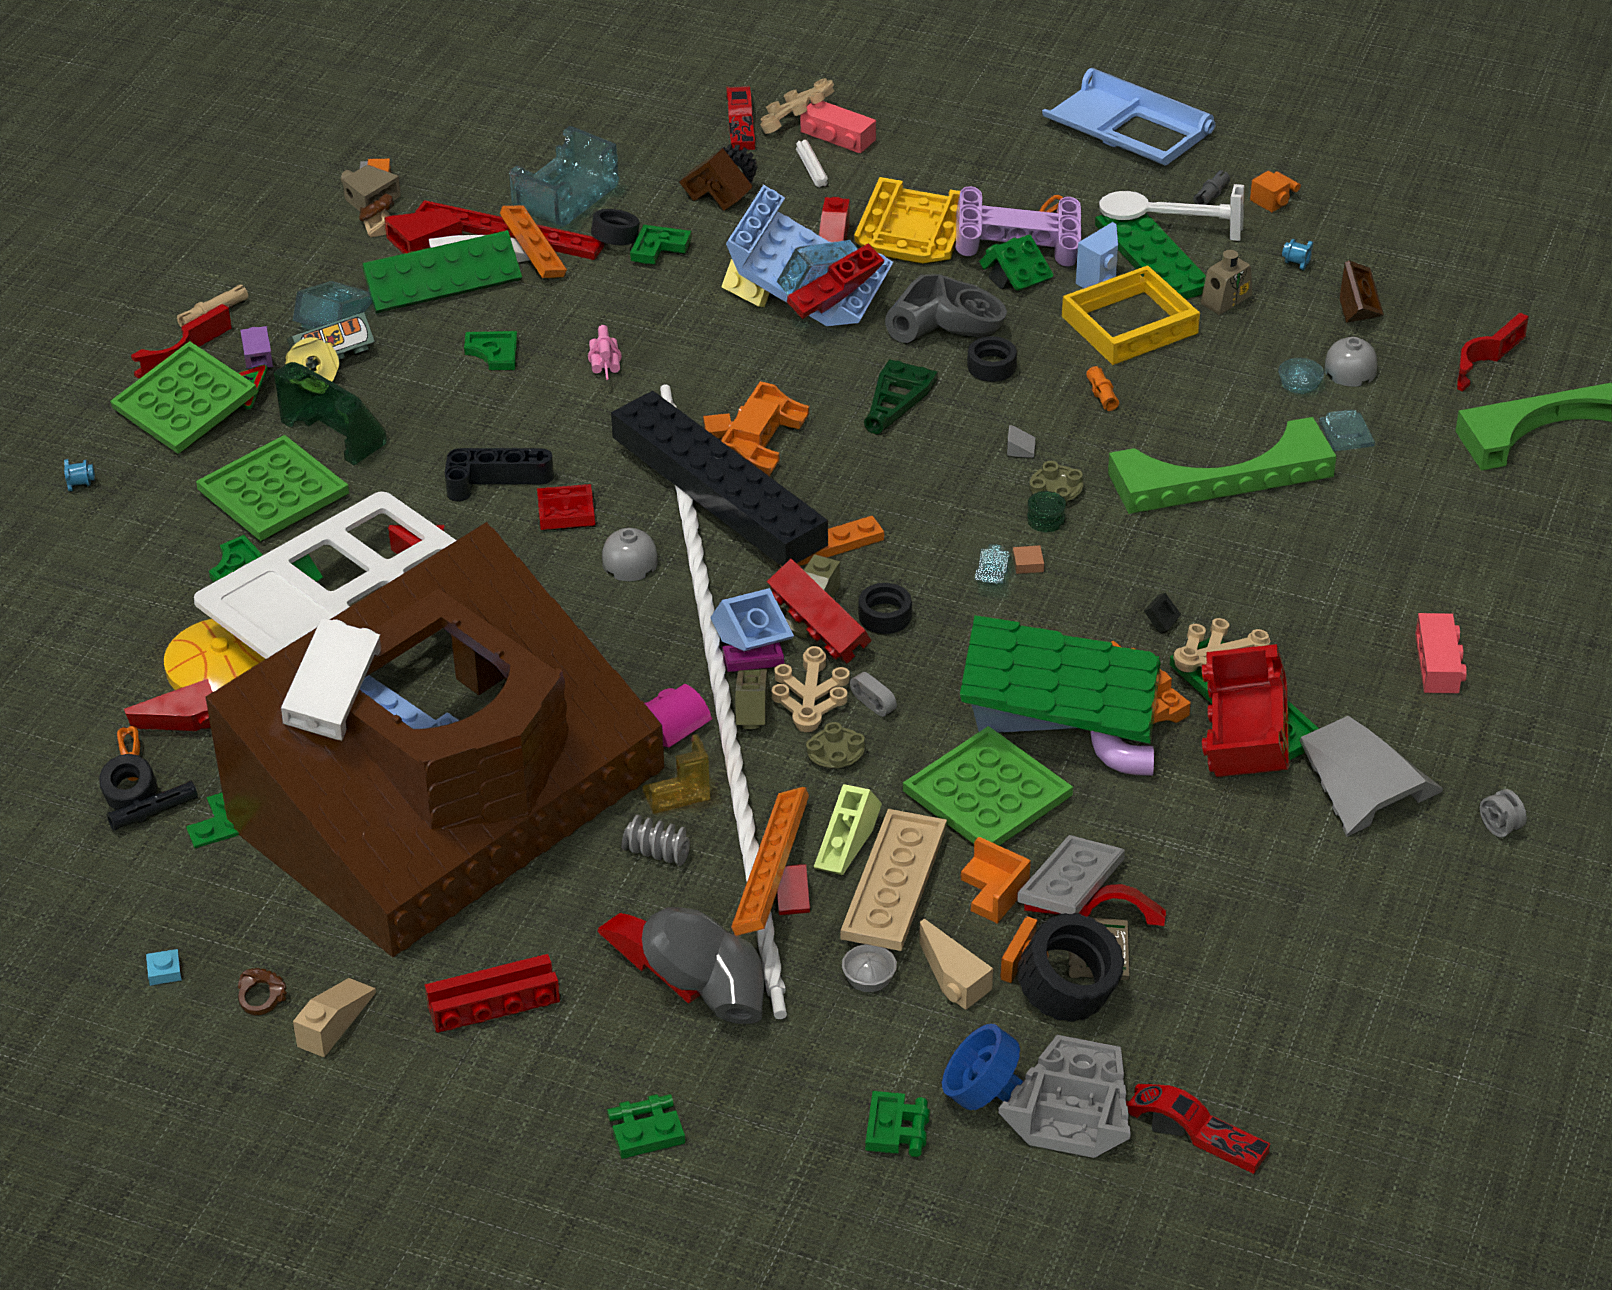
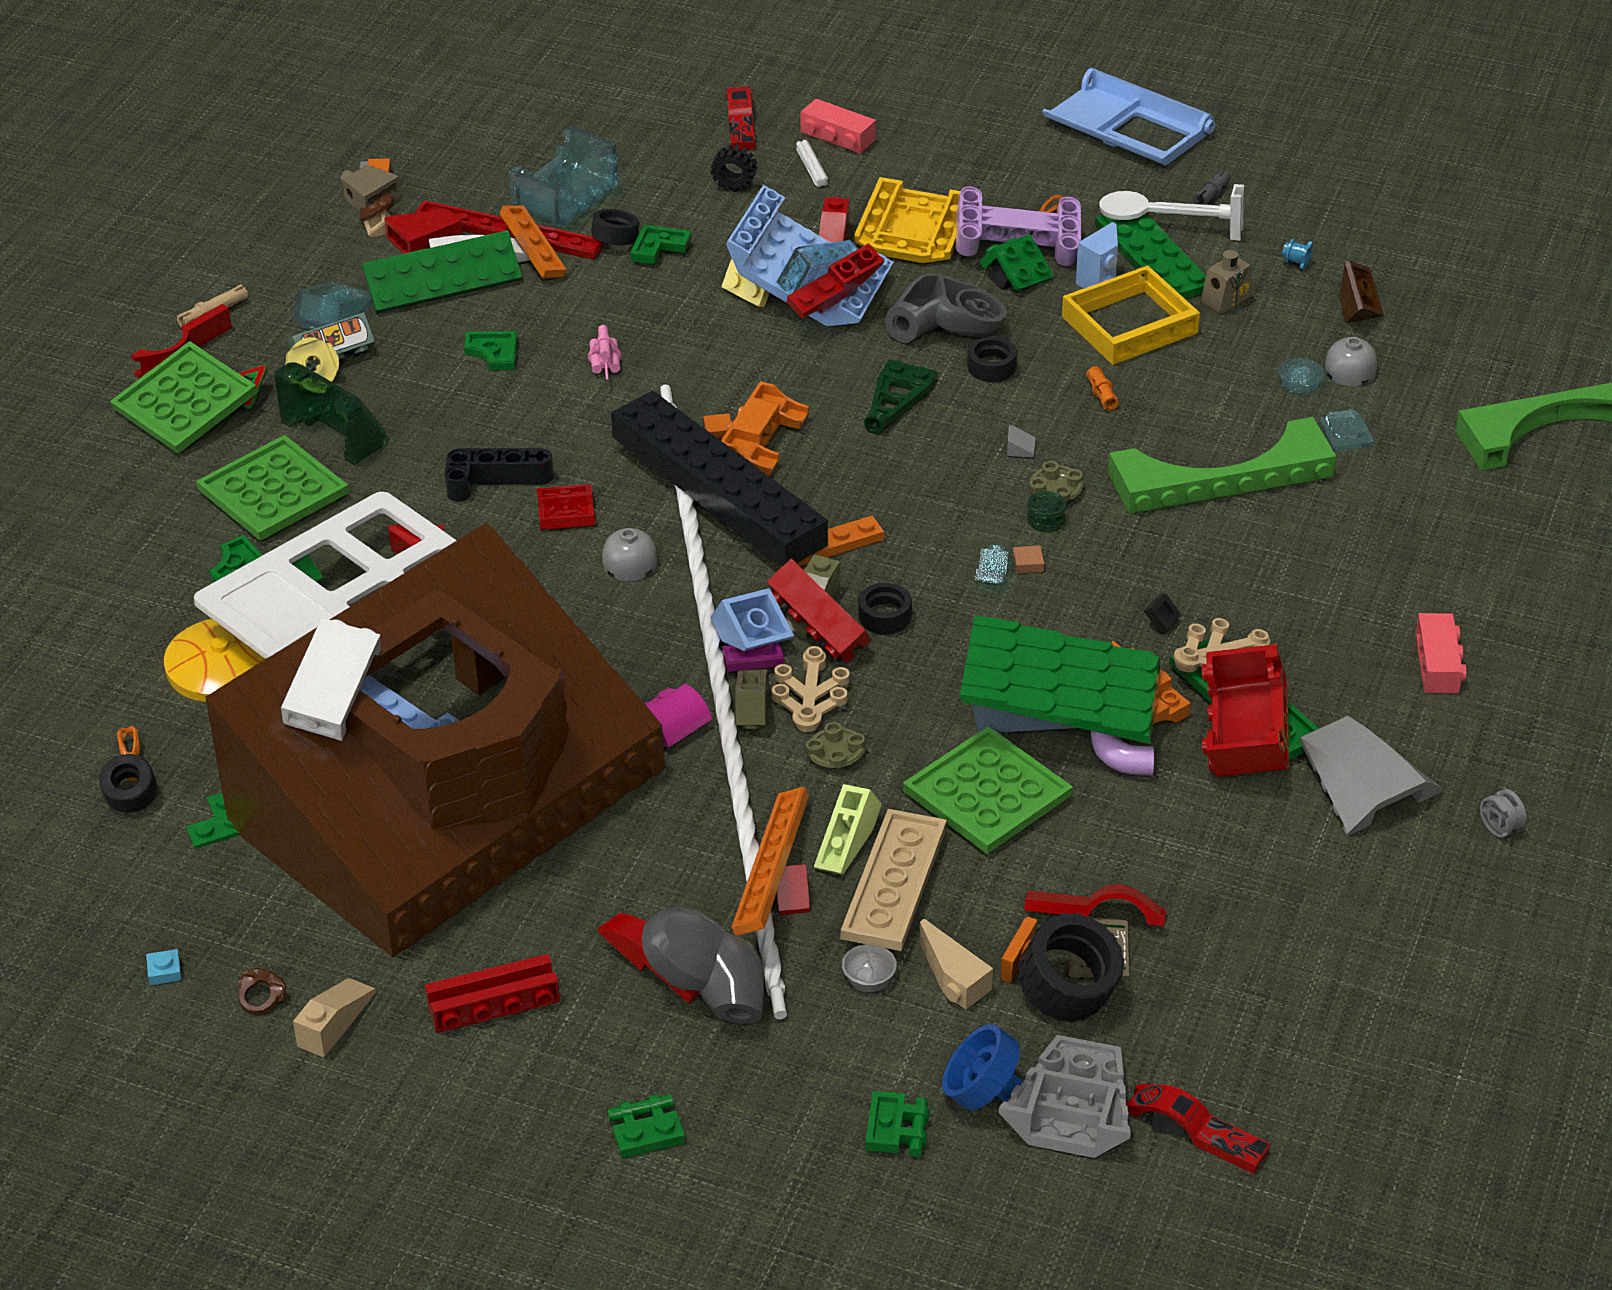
dark azure brick [64,459,95,492] -> none
black pin [106,780,198,831] -> none
red slope [124,678,213,731] -> none
medium lavender slope [241,326,273,369] -> none
light grey piece [621,815,690,866] -> none
clear yellow panel [643,734,710,814] -> none
reddish brown panel [679,148,752,211] -> none
tan plant [760,78,834,134] -> none
light grey beam [850,672,897,717] -> none
orange panel [961,837,1031,924] -> none
light grey tile [1018,835,1125,914] -> none
orange brick [1250,171,1301,212] -> none
red piece [1457,313,1529,392] -> none

